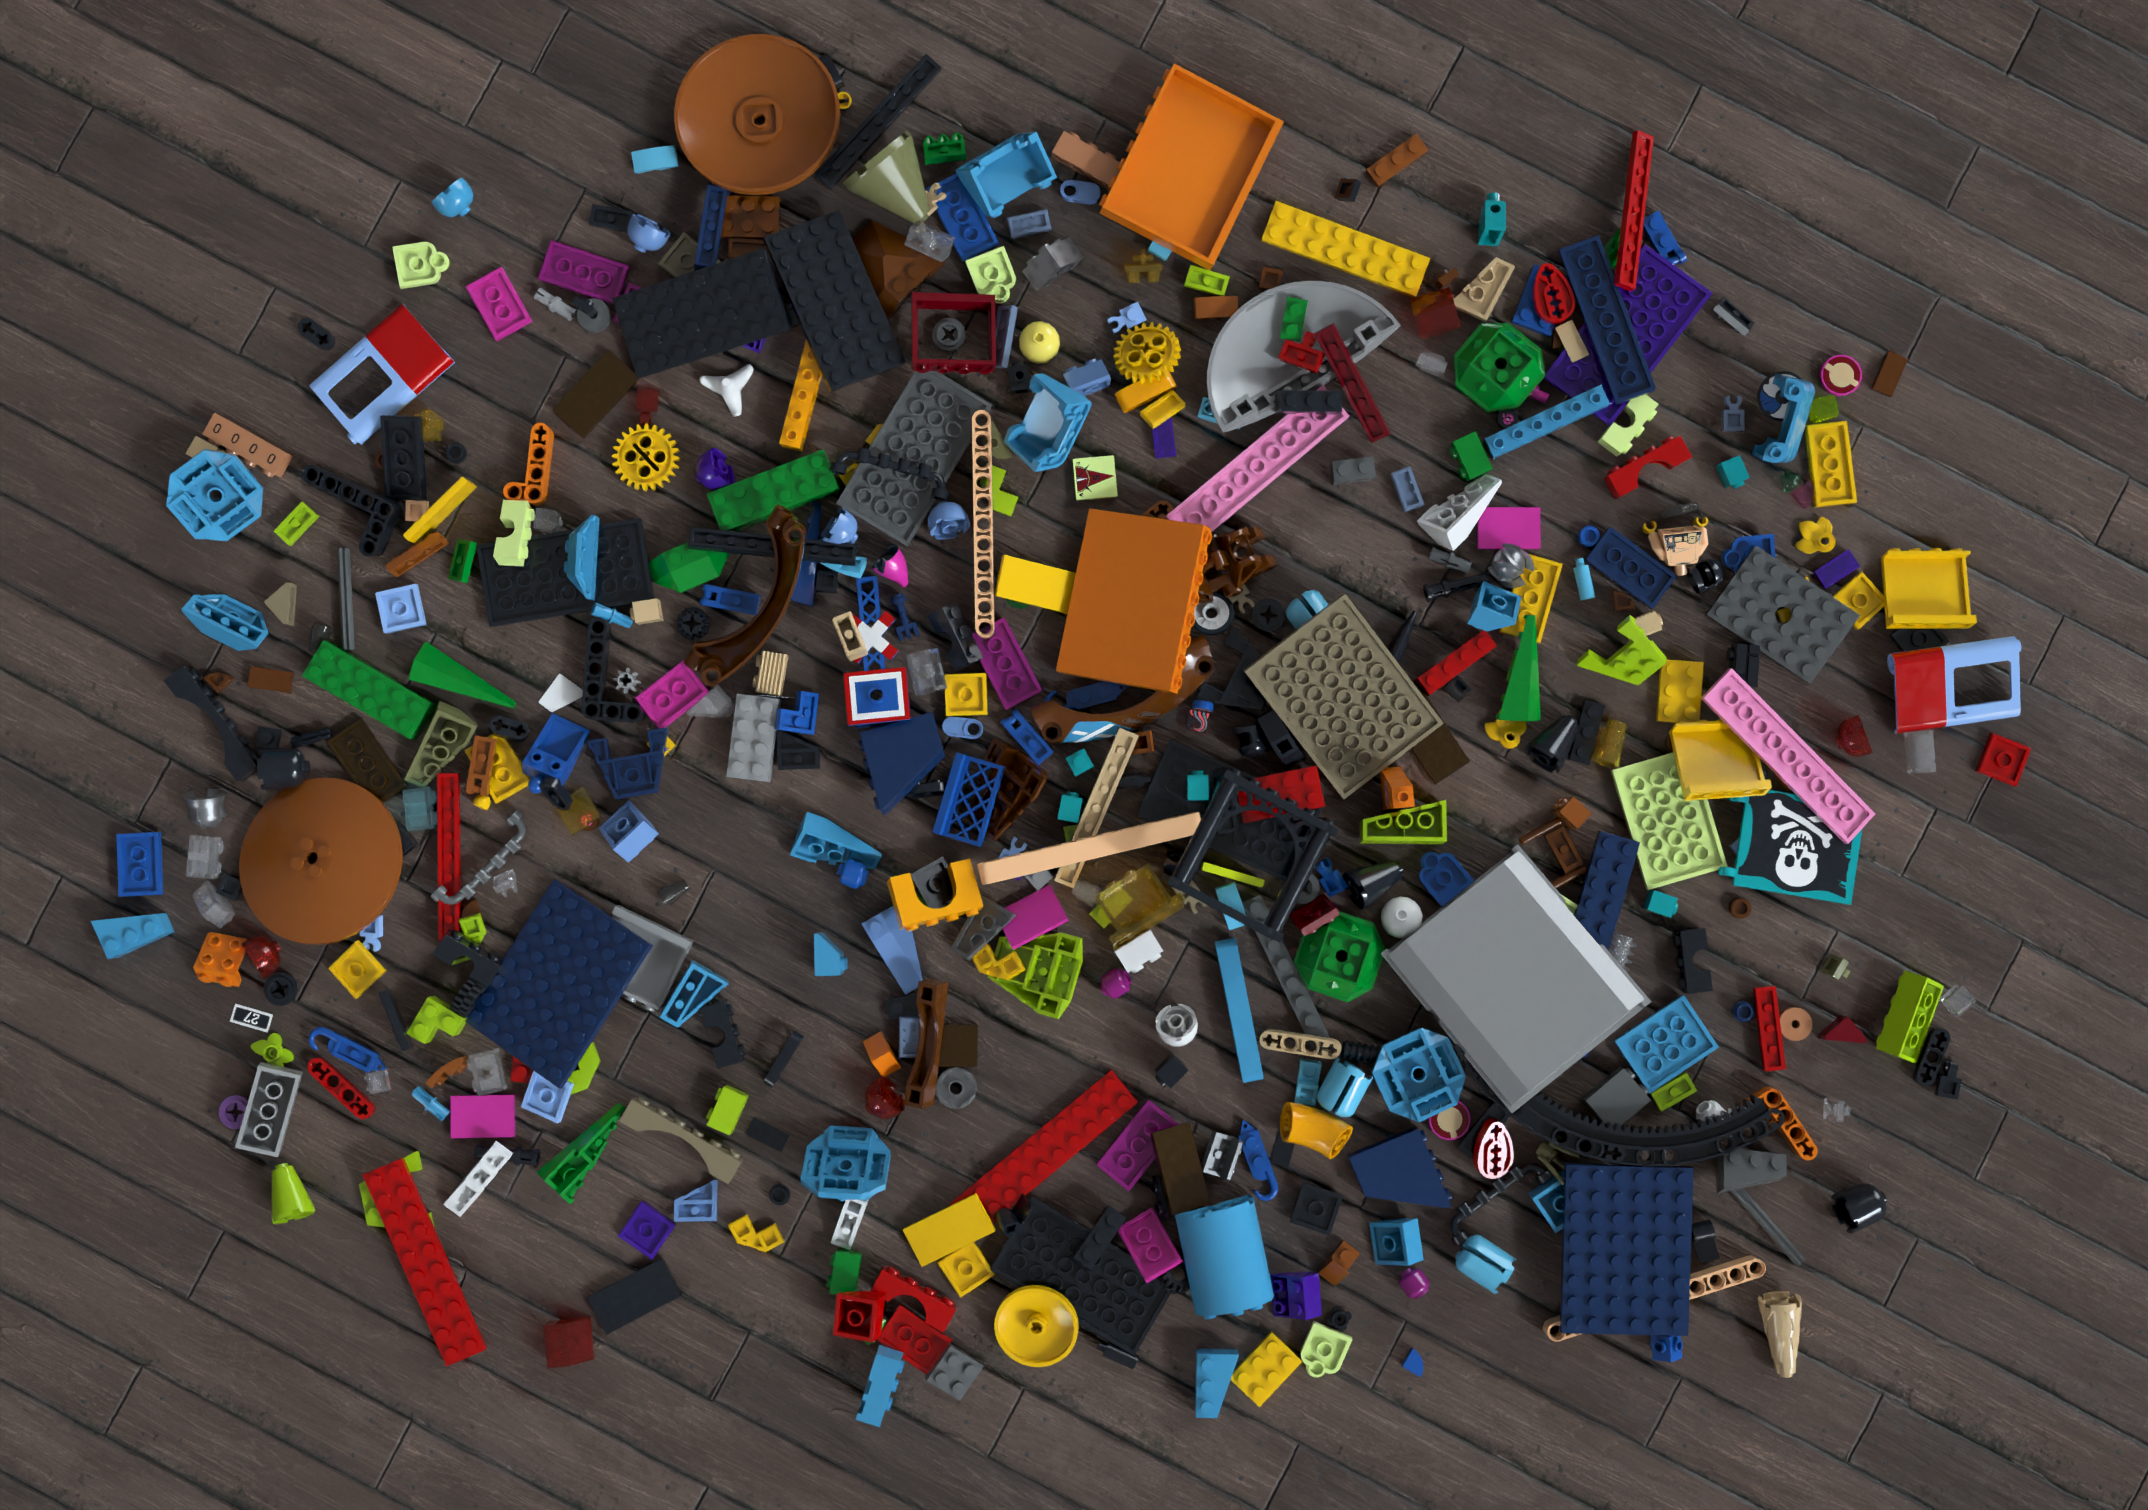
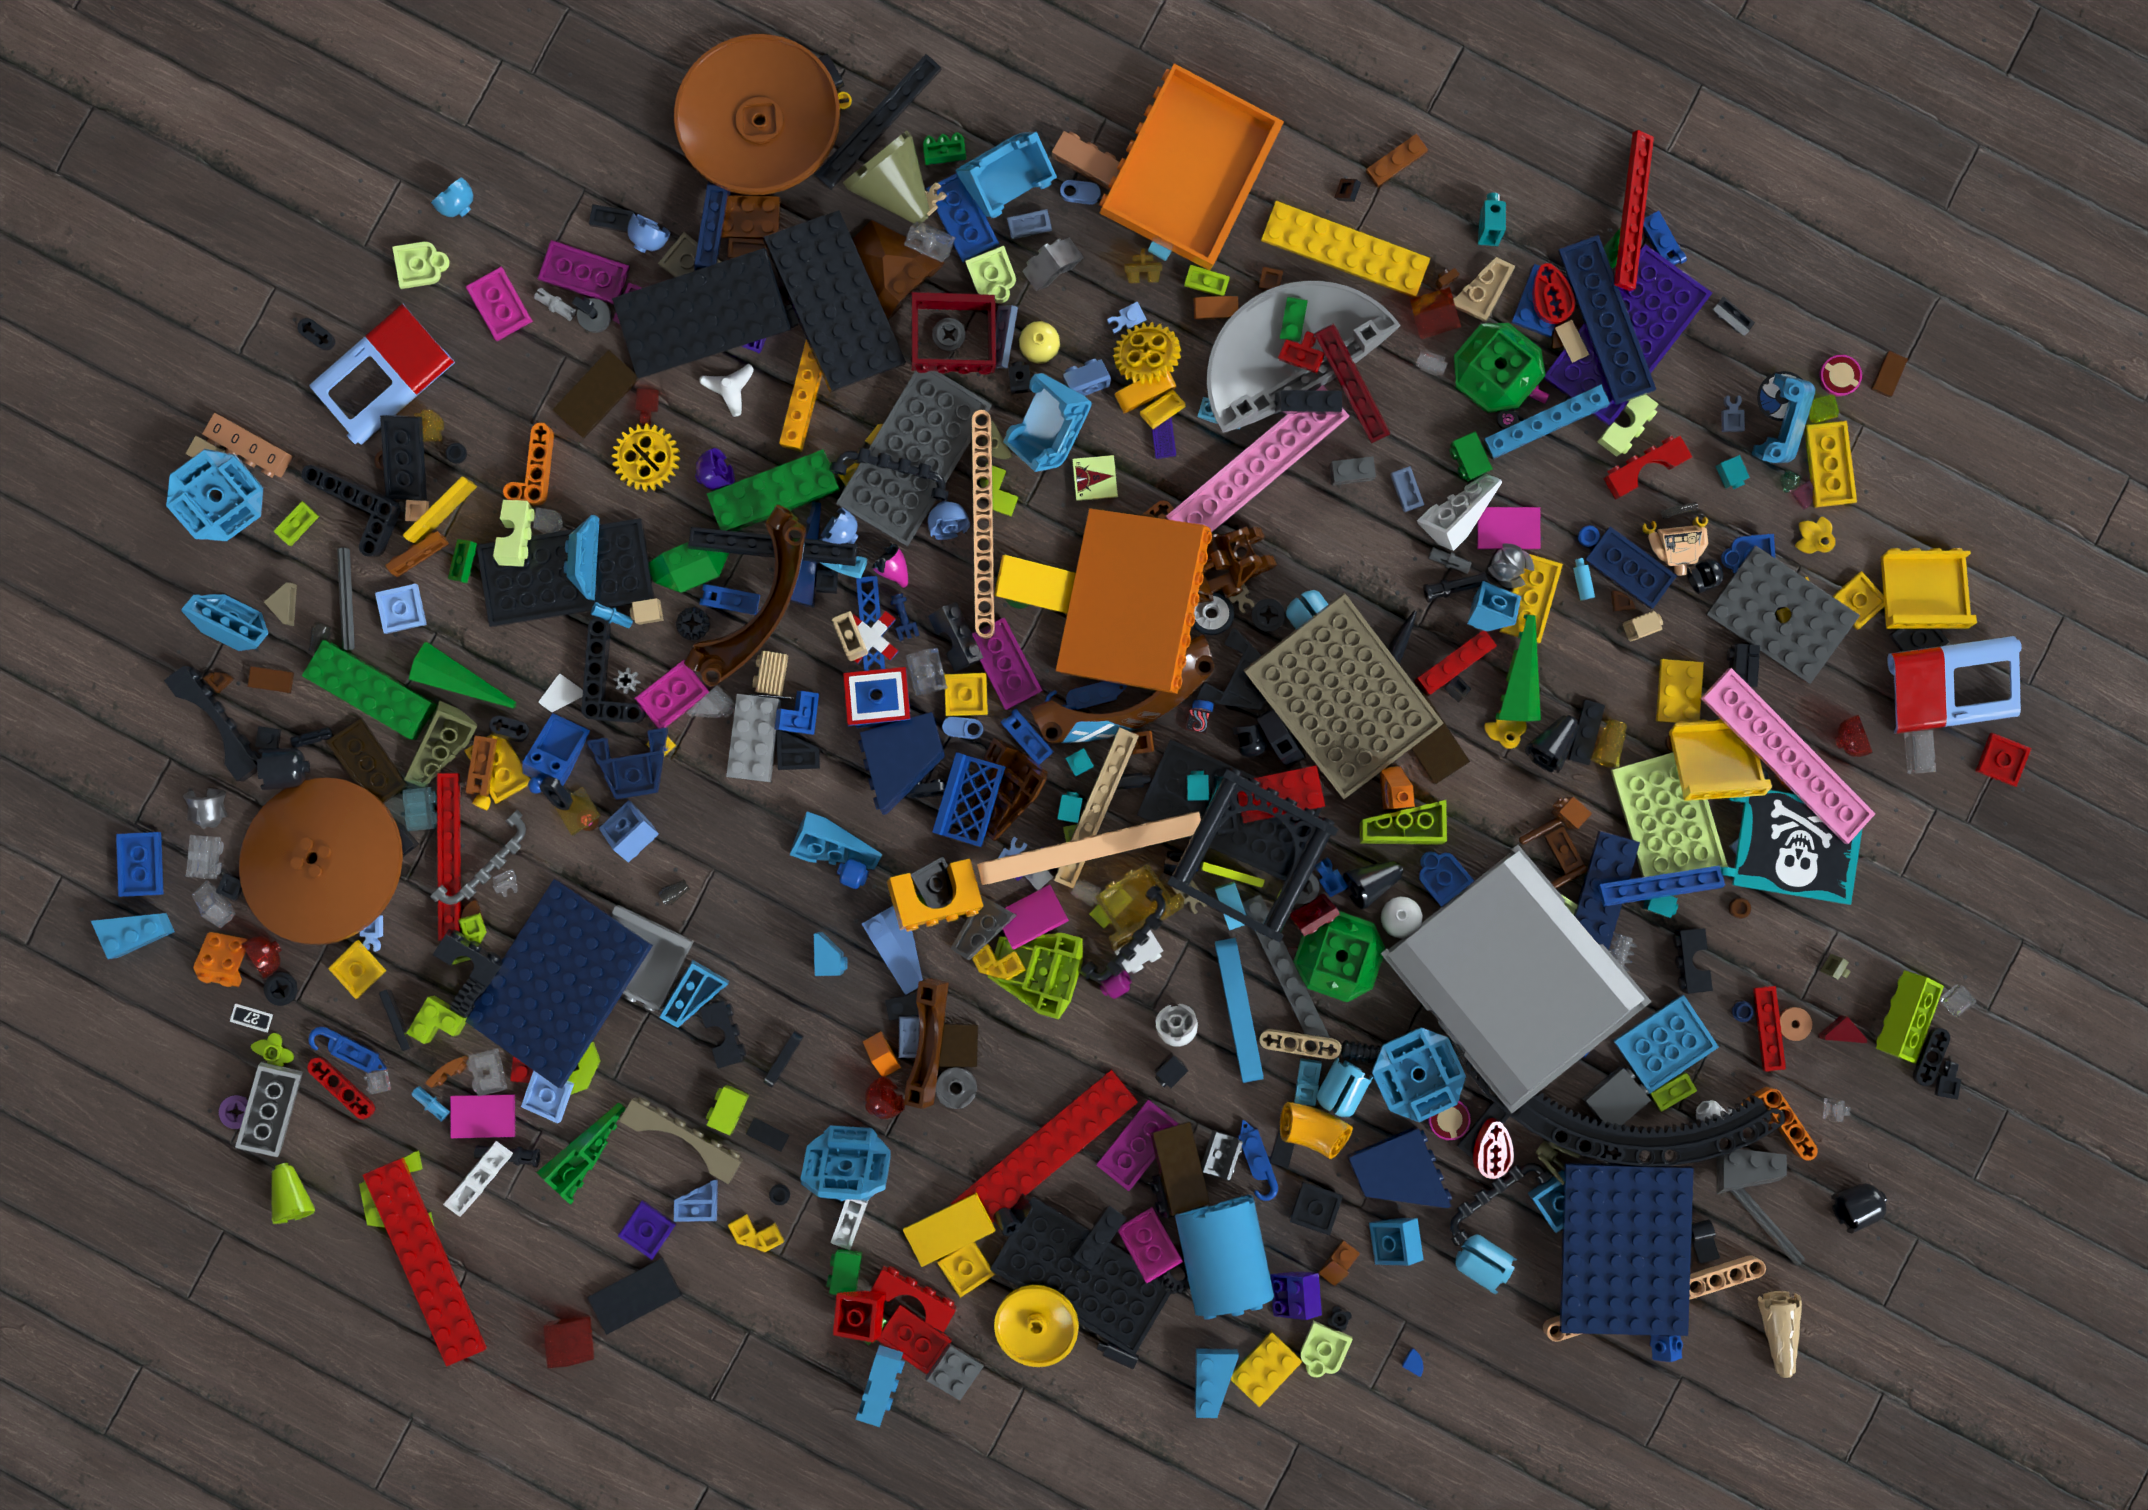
medium azure slope [631,145,678,174] -> none
magenta head [1399,1267,1430,1300] -> none
lime wing [1577,615,1666,685] -> none
dark purple tile [1812,549,1860,589] -> none
none -> black bar [1080,884,1166,982]
none -> blue plate [1598,865,1725,906]

